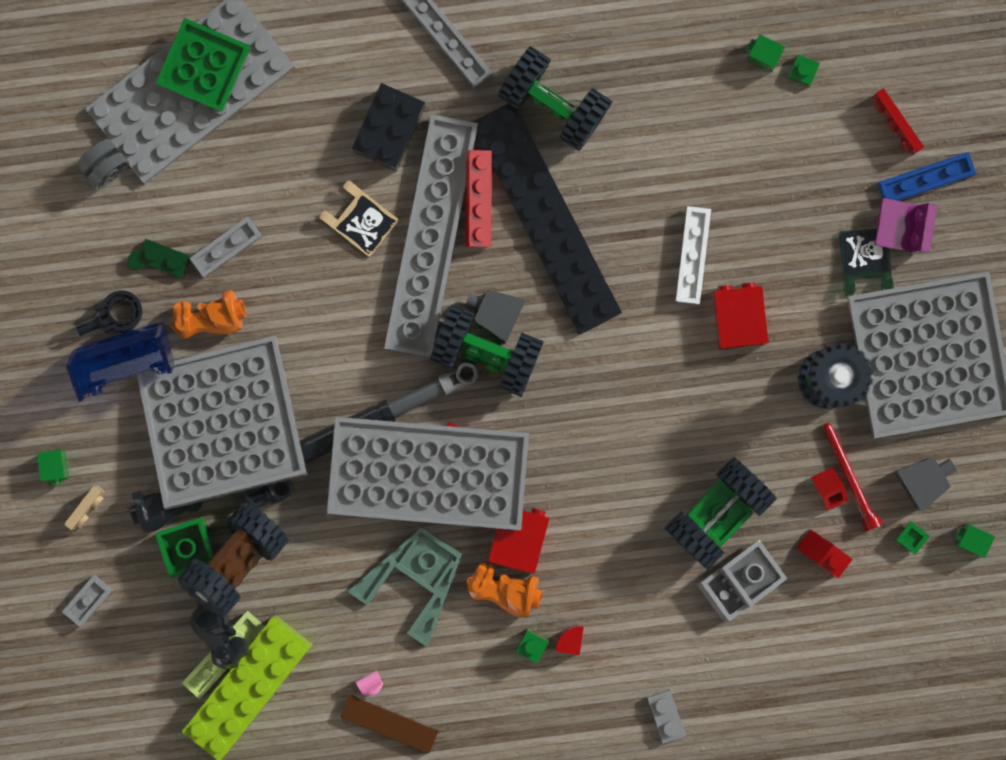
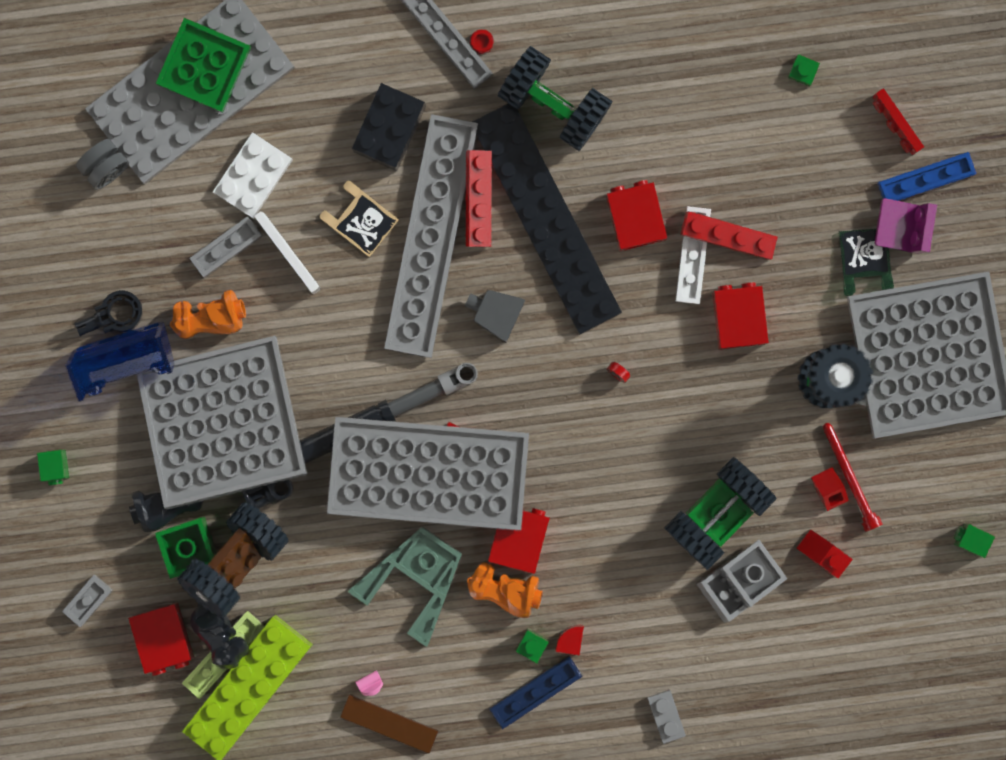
tan plate [64,486,106,530] -> none
dark green hinge [127,239,191,279] -> none
black plate [430,304,544,397] -> none
green brick [746,34,785,72] -> none
dark grey torso [894,457,957,511] -> none
green plate [895,521,930,555] -> none
none -> red brick [128,603,194,676]
none -> white plate [213,132,293,219]
none -> white tile [254,211,320,294]
none -> red tile [470,29,494,55]
none -> dark blue tile [489,656,583,730]
none -> red brick [606,180,667,252]
none -> red tile [606,362,631,383]
none -> red plate [680,211,778,260]

